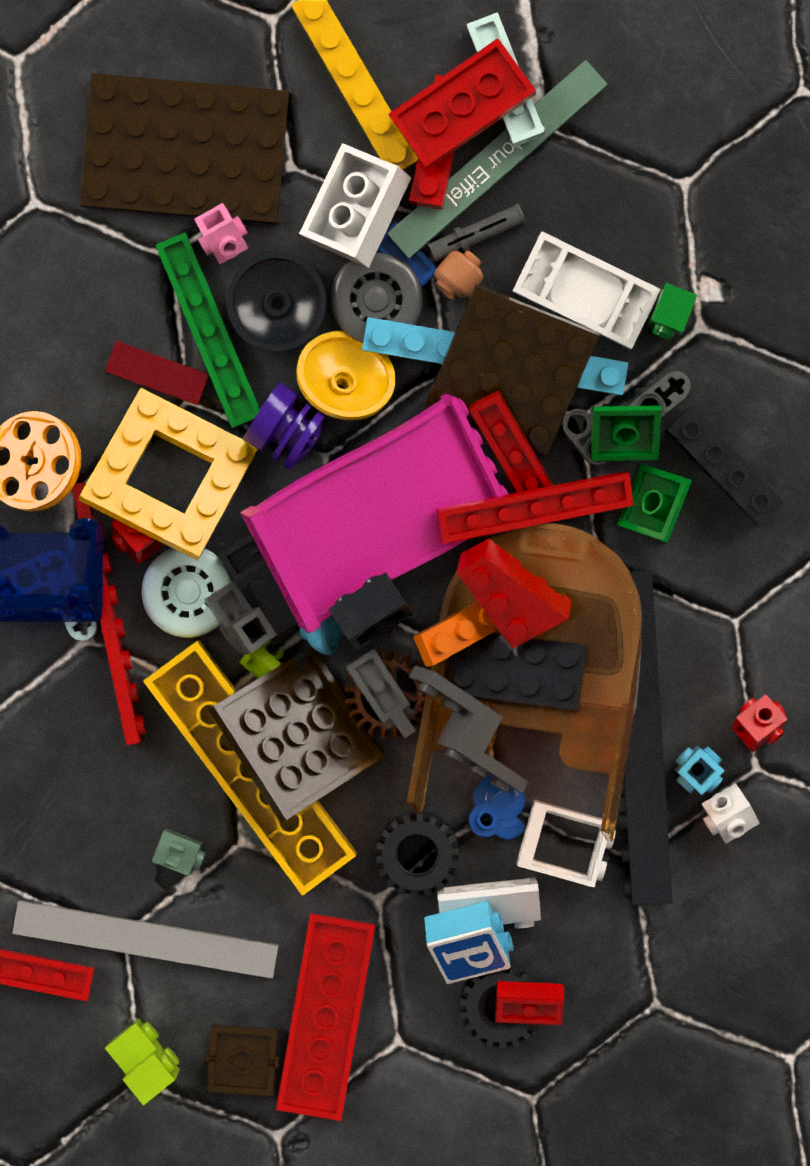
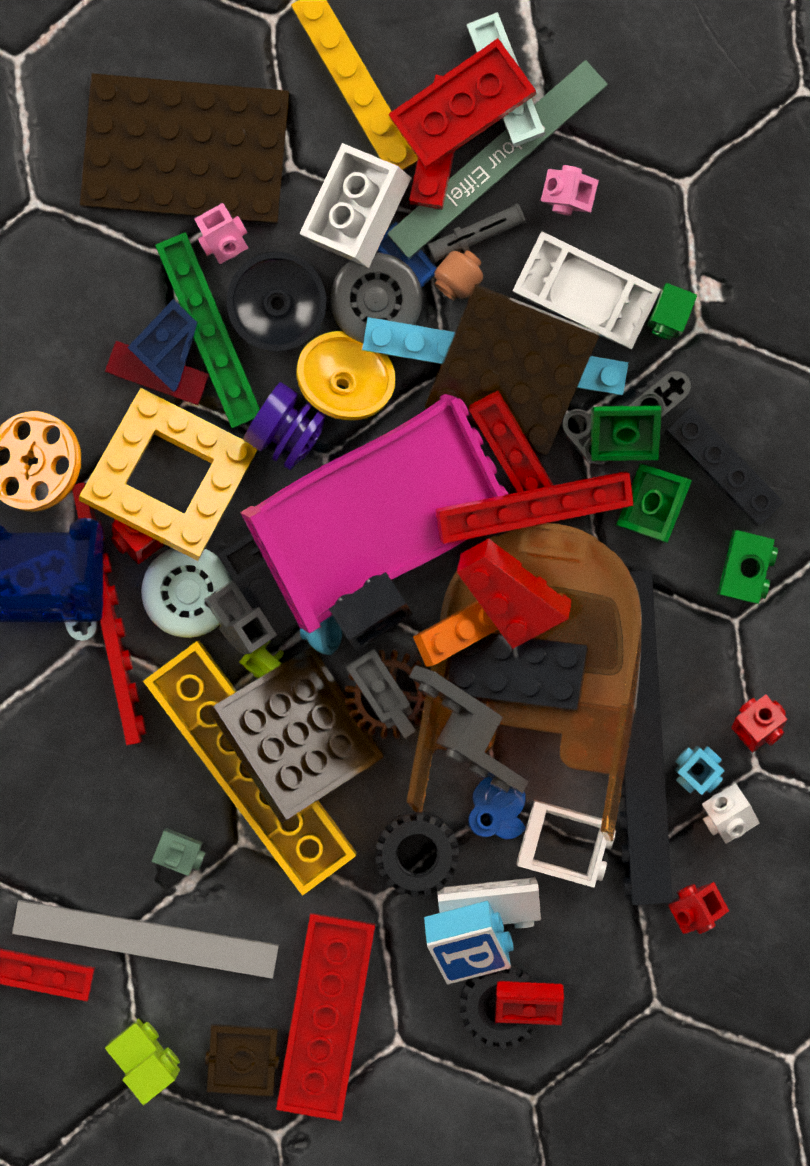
none -> dark blue wing [127,299,198,392]
none -> bright pink brick [541,165,599,216]
none -> red brick [668,882,729,934]
none -> green brick [717,530,778,604]

